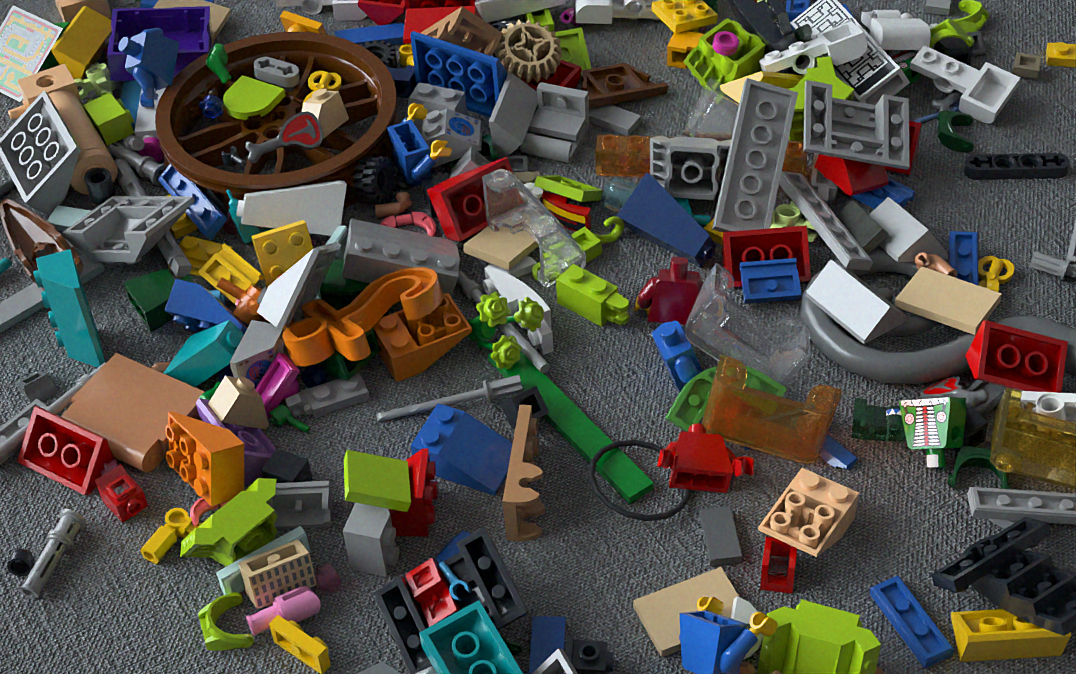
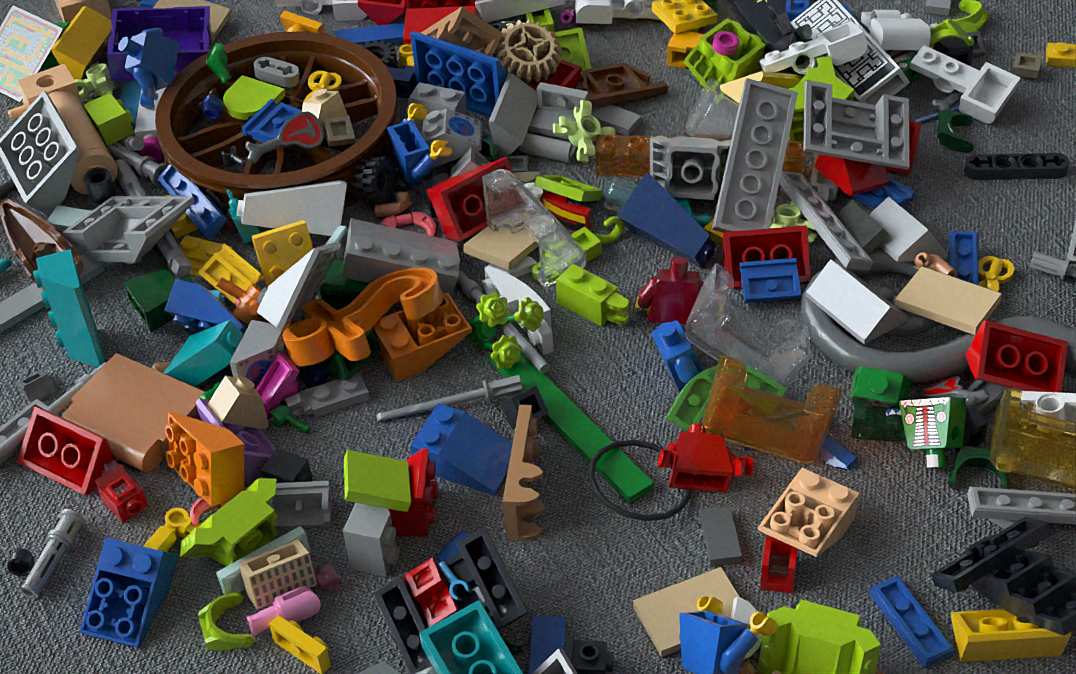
none -> blue slope [79,537,179,648]
none -> blue plate [242,99,302,143]
none -> dark tan plate [322,116,355,147]
none -> yellowish green pin [553,100,616,163]
none -> green torso [849,366,912,409]

